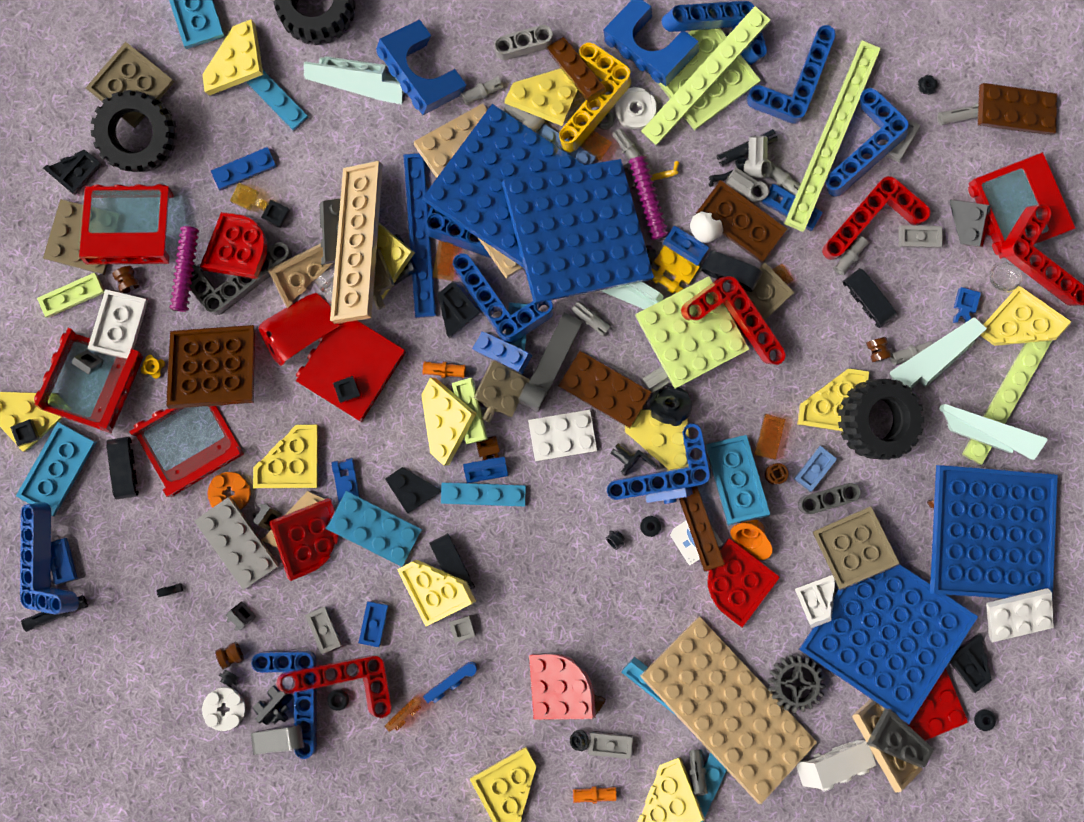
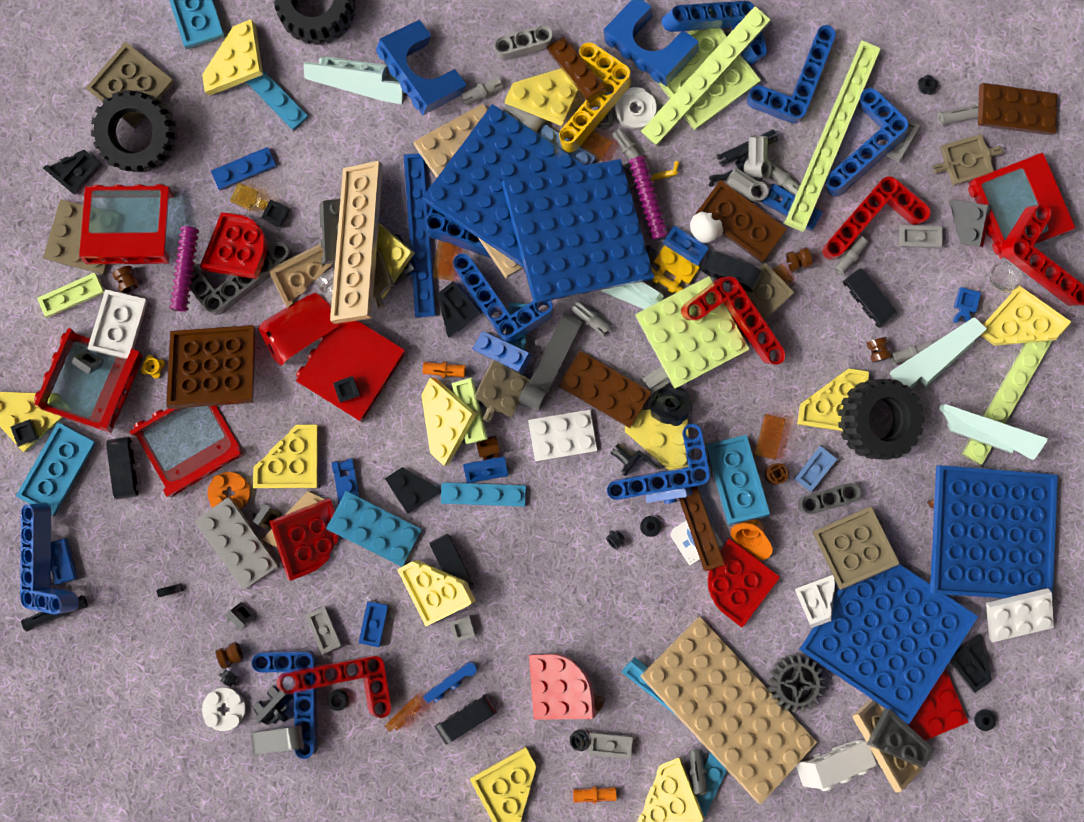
none -> black beam [434,693,498,745]
none -> reddish brown wheel [786,247,813,273]
none -> dark tan plate [932,134,1002,186]

